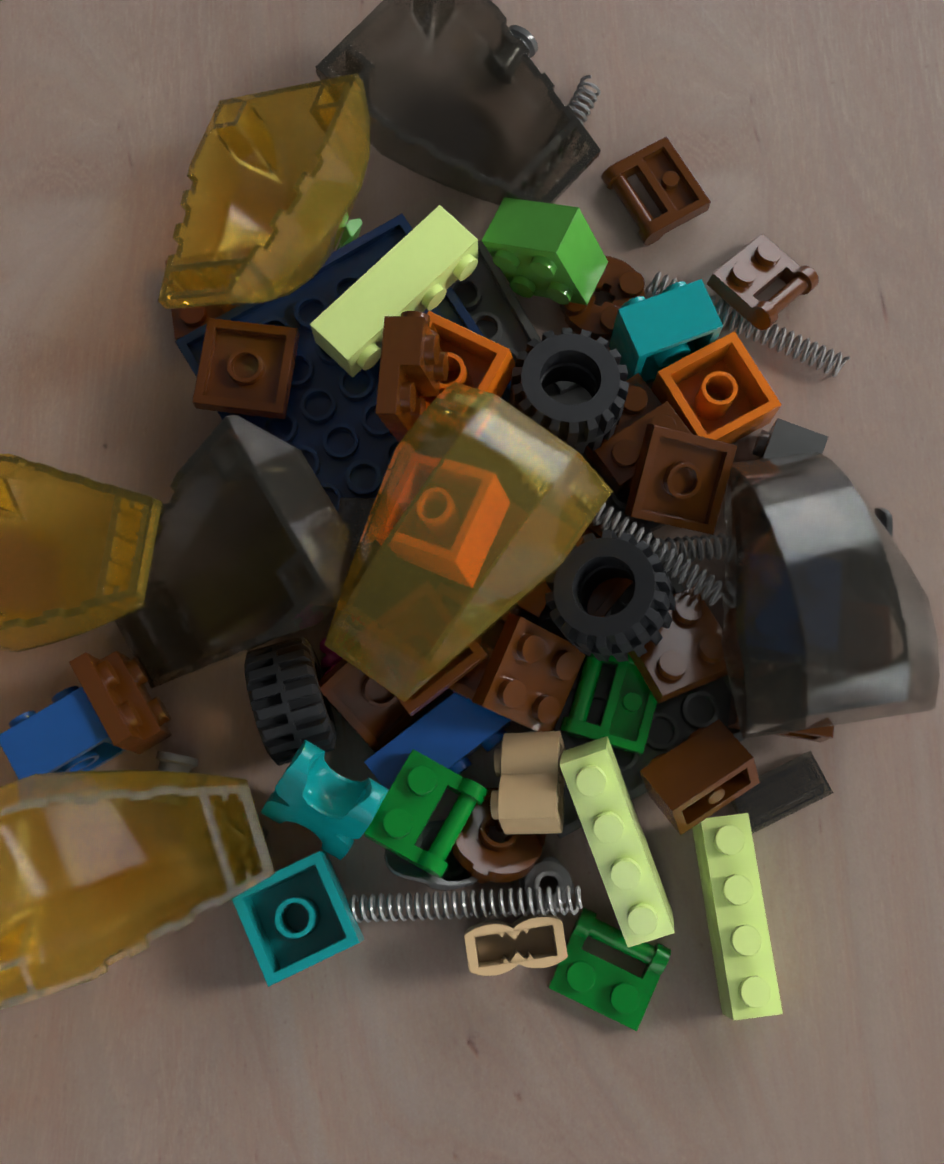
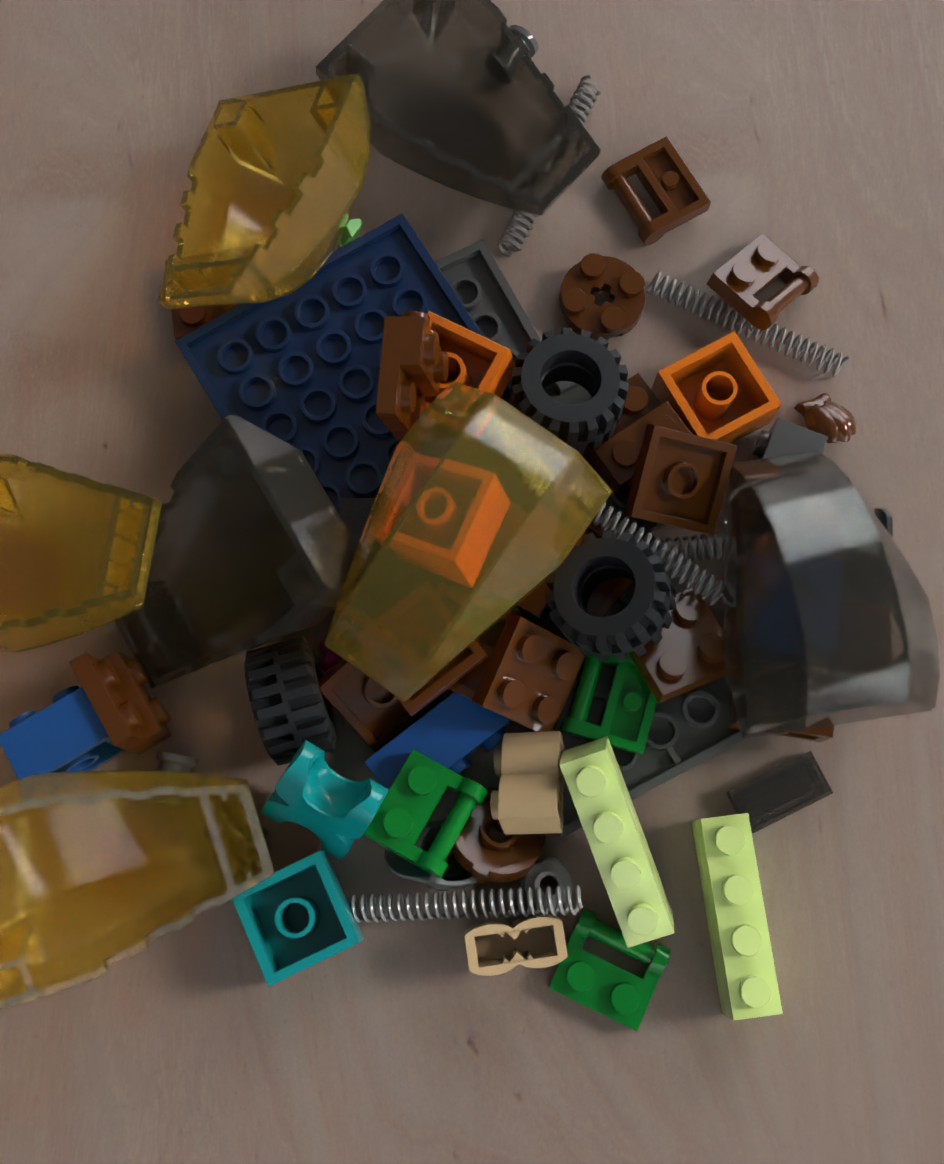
reddish brown plate [192,318,300,419] -> none
yellowish green brick [310,205,478,378] -> none
bright green brick [482,197,608,305] -> none
teal brick [609,279,723,384] -> none
reddish brown brick [640,719,760,835] -> none
none -> reddish brown animal [794,393,856,443]

